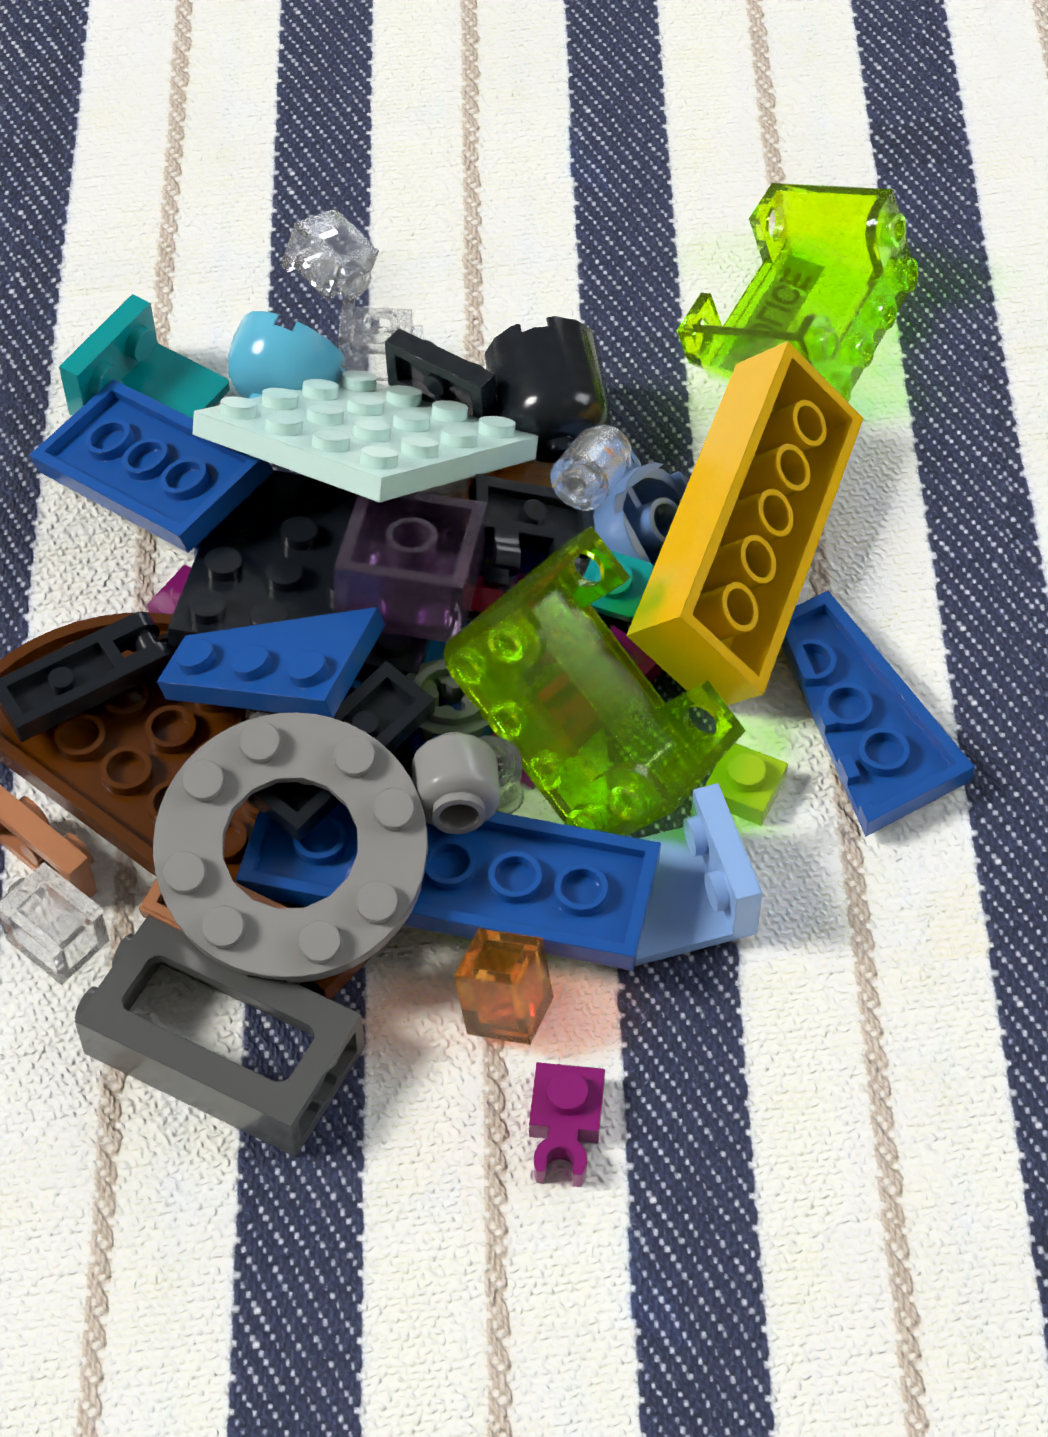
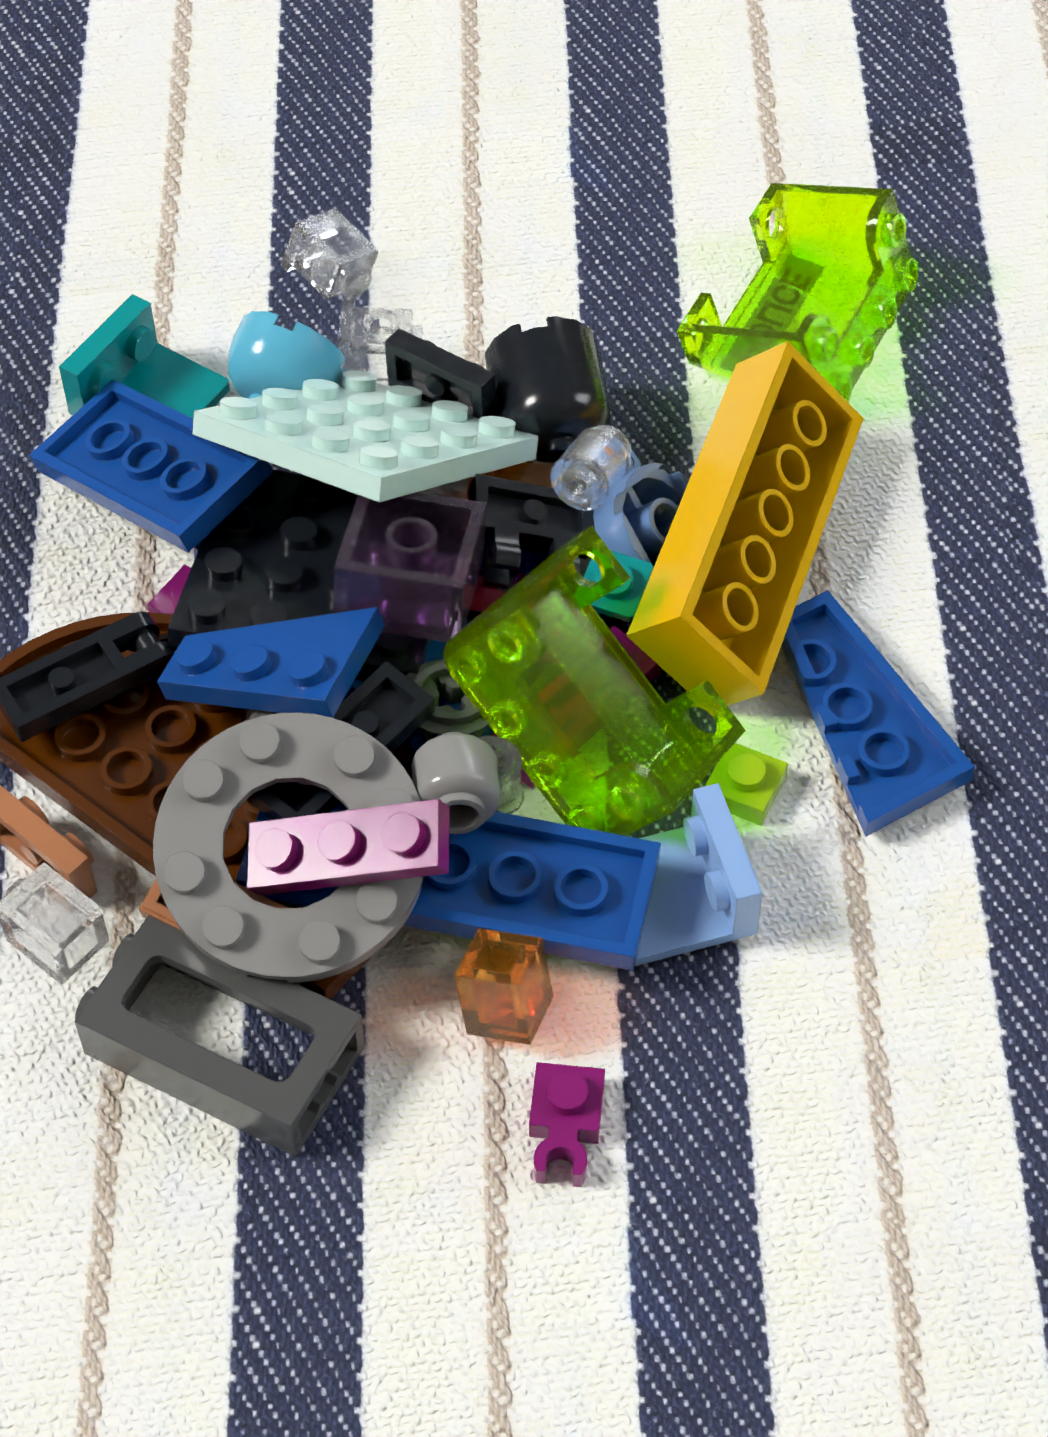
none -> plate [247,799,449,896]

